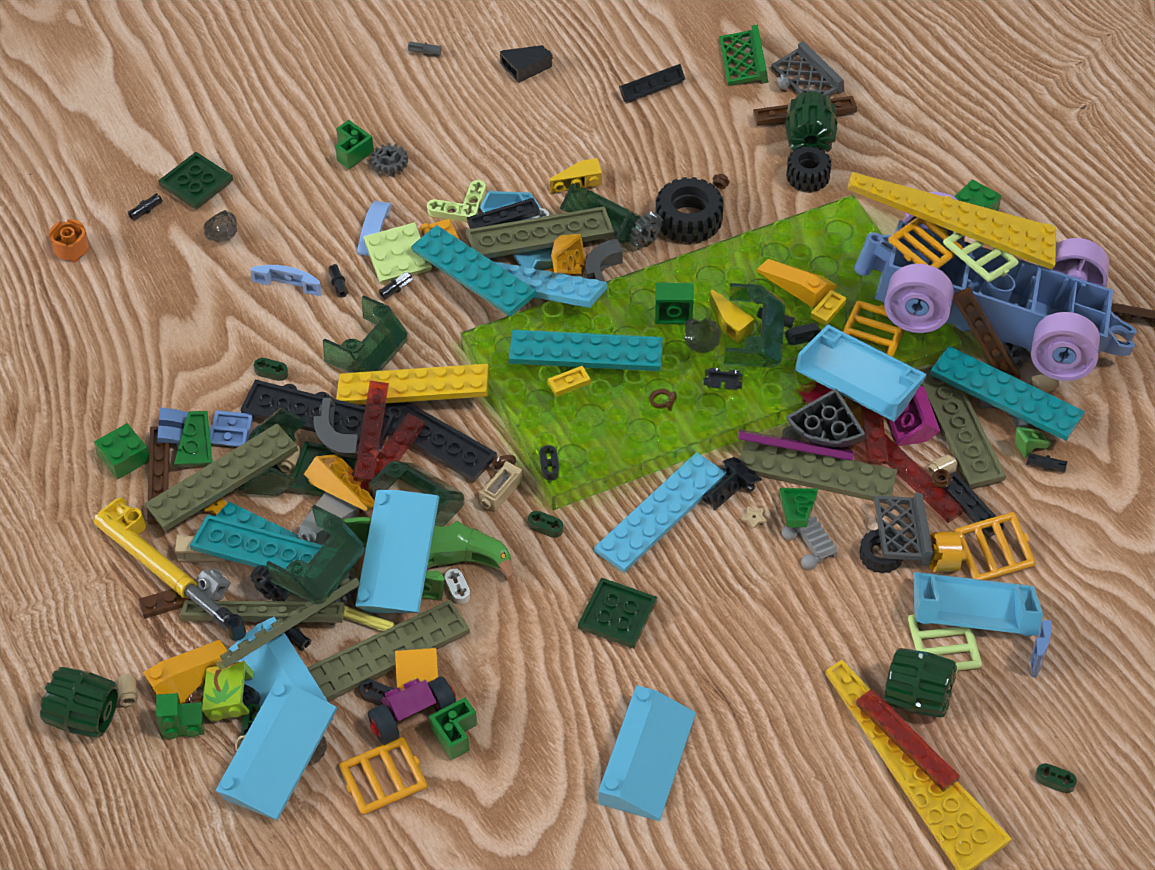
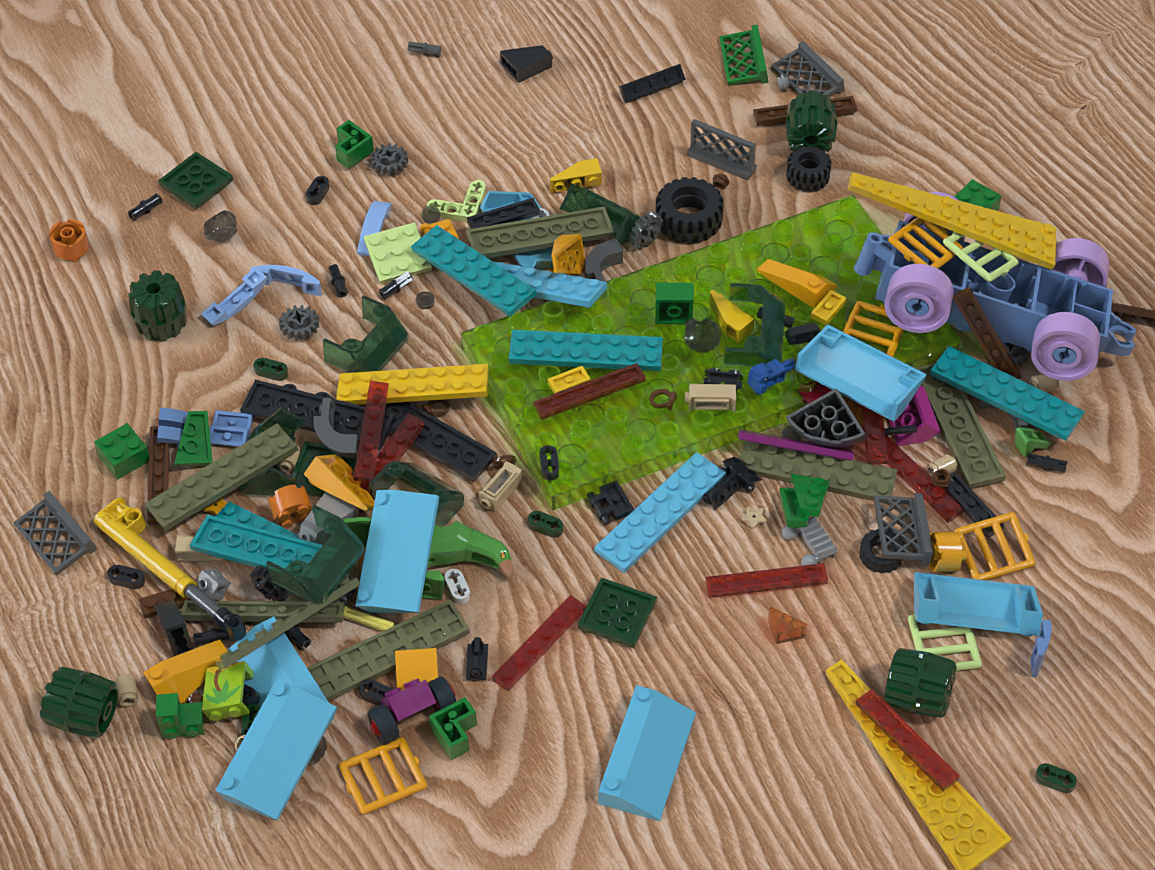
none -> dark grey fence [13,491,97,575]
none -> black beam [107,565,145,589]
none -> dark green wheel [128,270,187,341]
none -> black slope [155,599,194,656]
none -> black pin [193,628,230,646]
none -> light blue slope [201,267,268,326]
none -> orange brick [268,485,313,529]
none -> dark grey gear [279,305,320,341]
none -> black beam [306,176,330,205]
none -> clear smoke tile [416,291,435,309]
none -> clear smoke tile [422,206,440,224]
none -> reddish brown piece [422,399,450,418]
none -> black hinge [466,637,488,680]
none -> clear red plate [492,595,586,691]
none -> clear red plate [533,363,646,420]
none -> black plate [587,480,634,525]
none -> tan window [685,384,736,412]
none -> dark grey fence [687,119,757,180]
none -> clear red plate [705,563,828,598]
none -> blue piece [747,359,796,395]
none -> clear orange slope [768,607,807,644]
none -> green wing [791,474,830,517]
none -> black bar [864,425,917,438]

